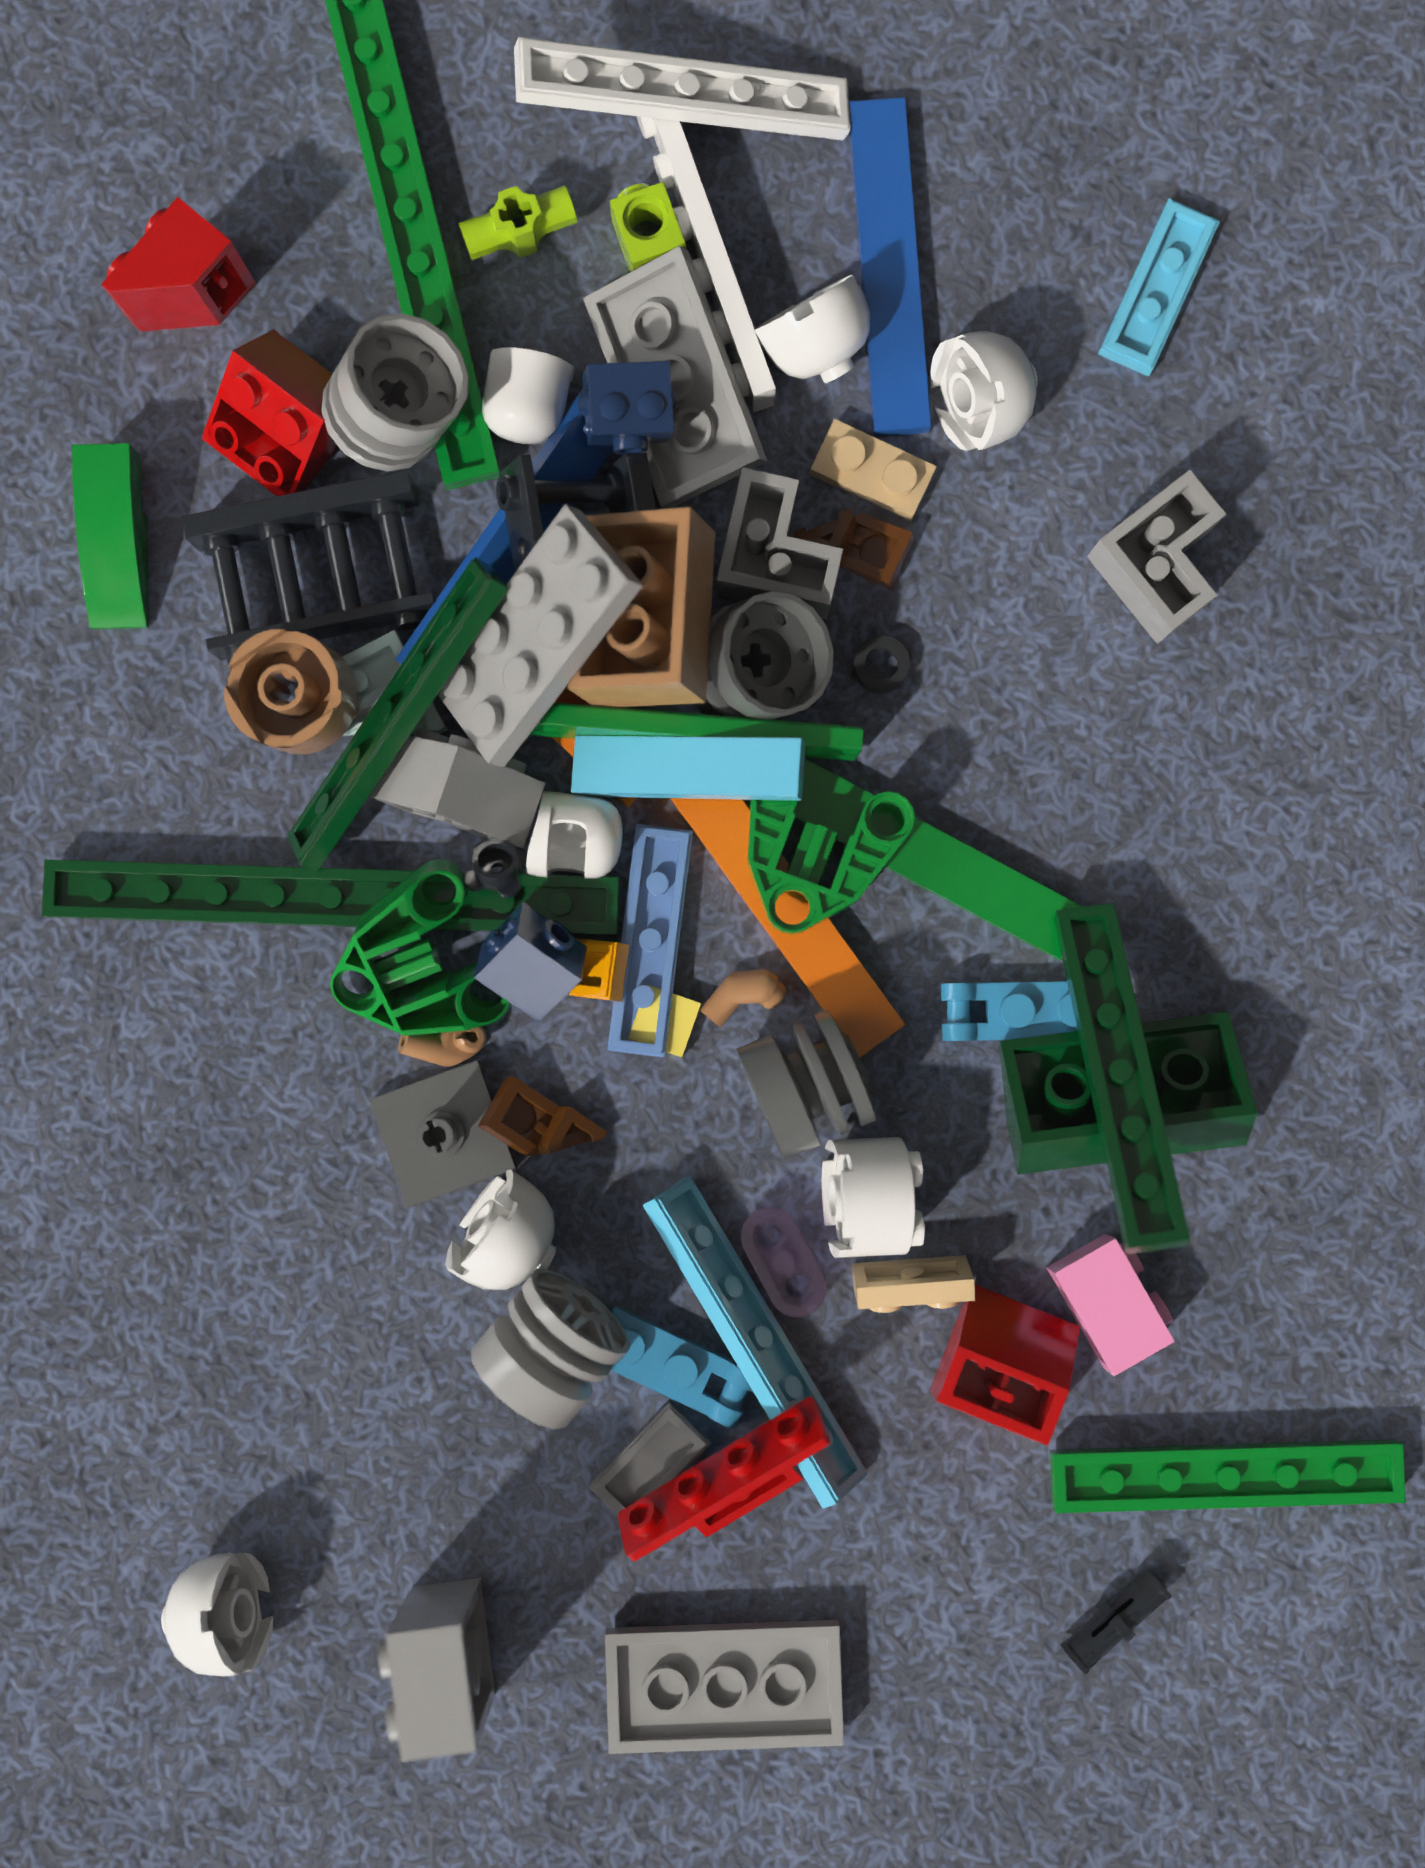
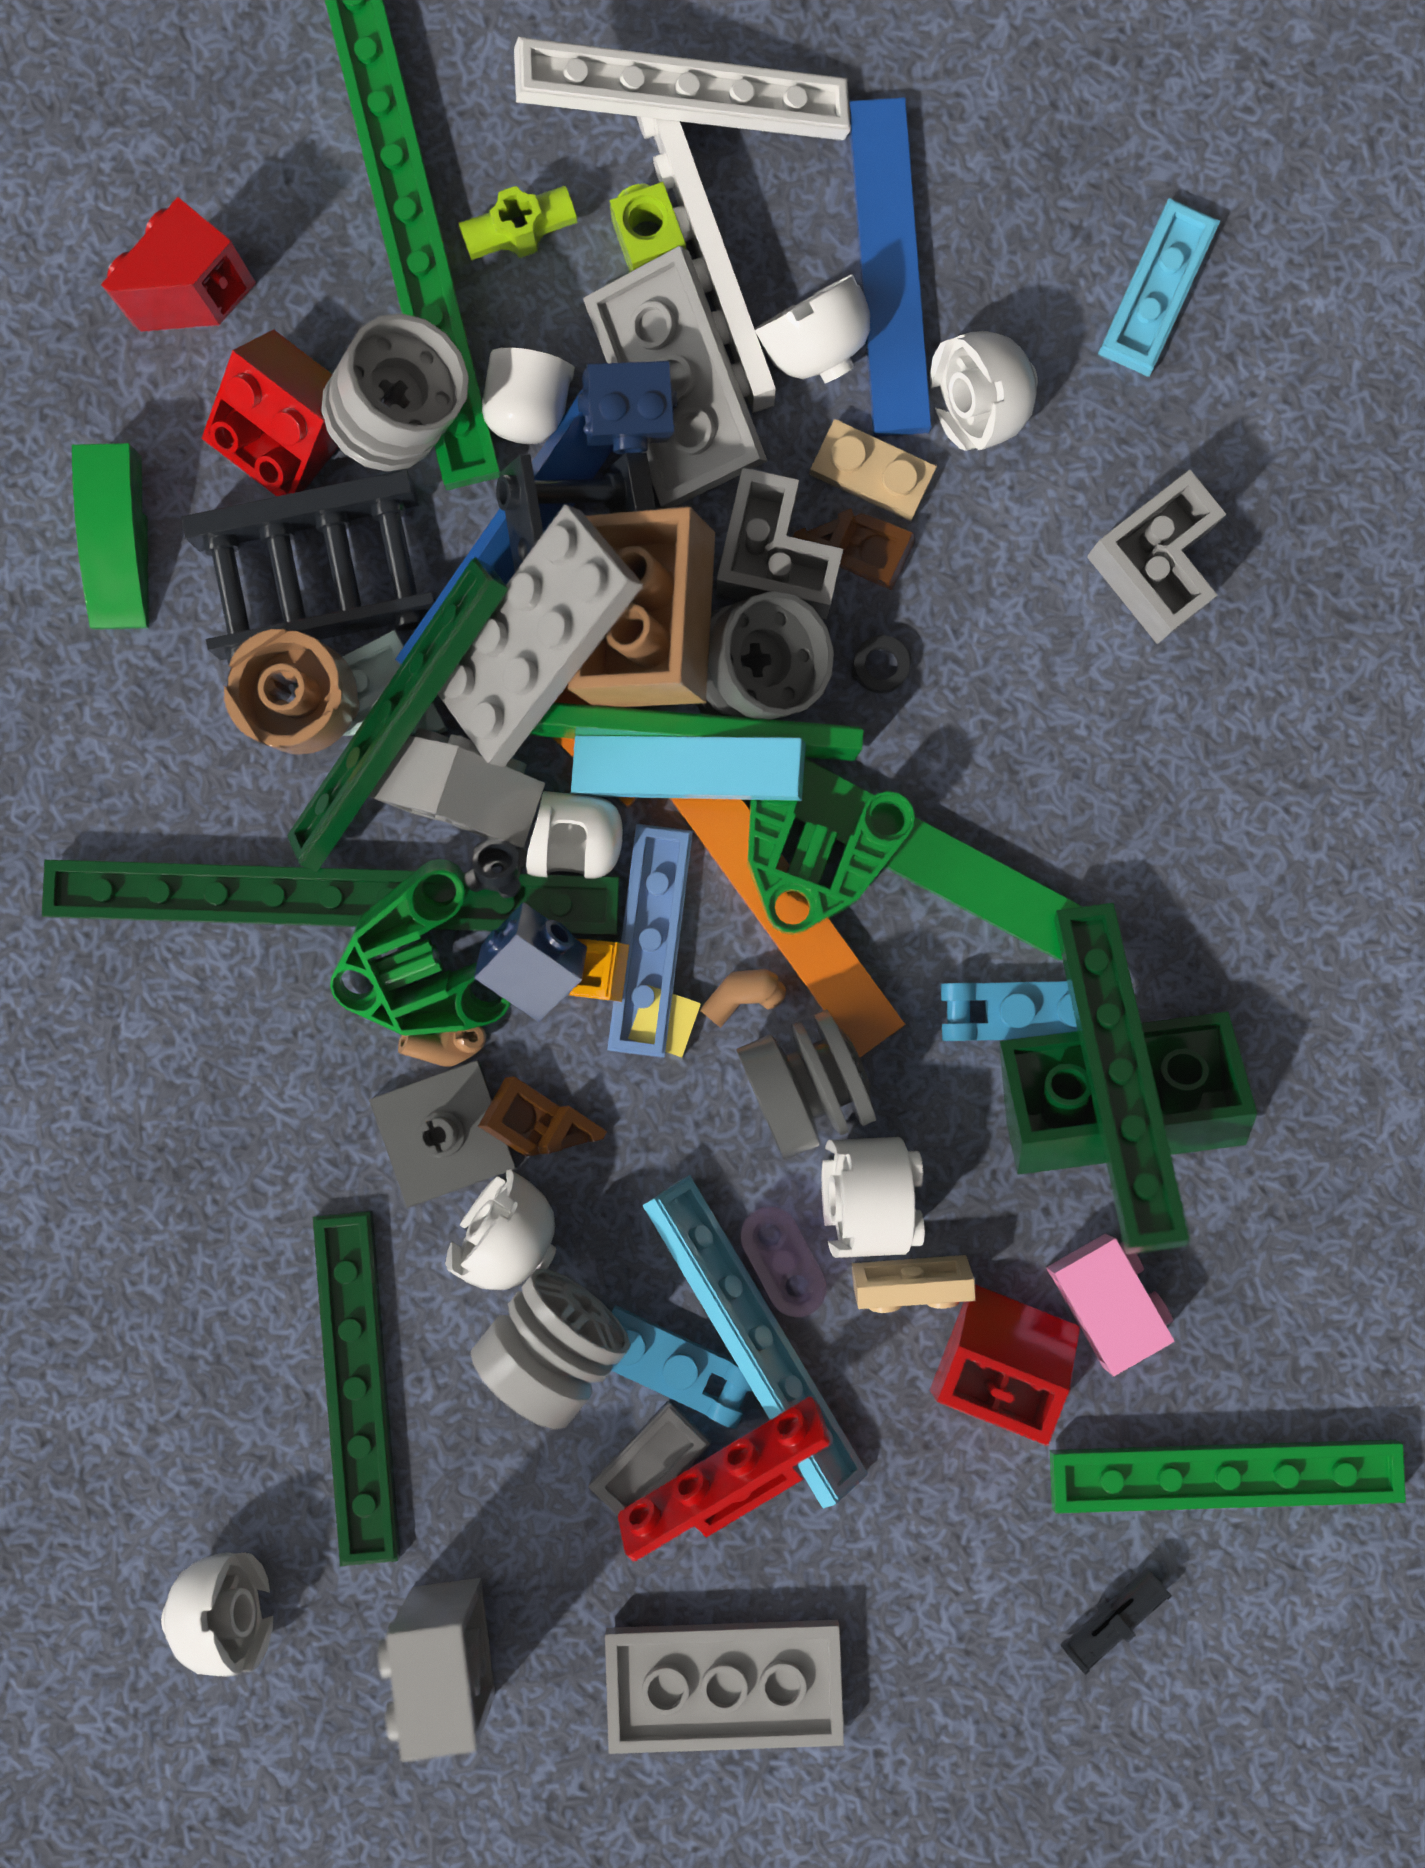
none -> dark green tile [312,1210,401,1567]

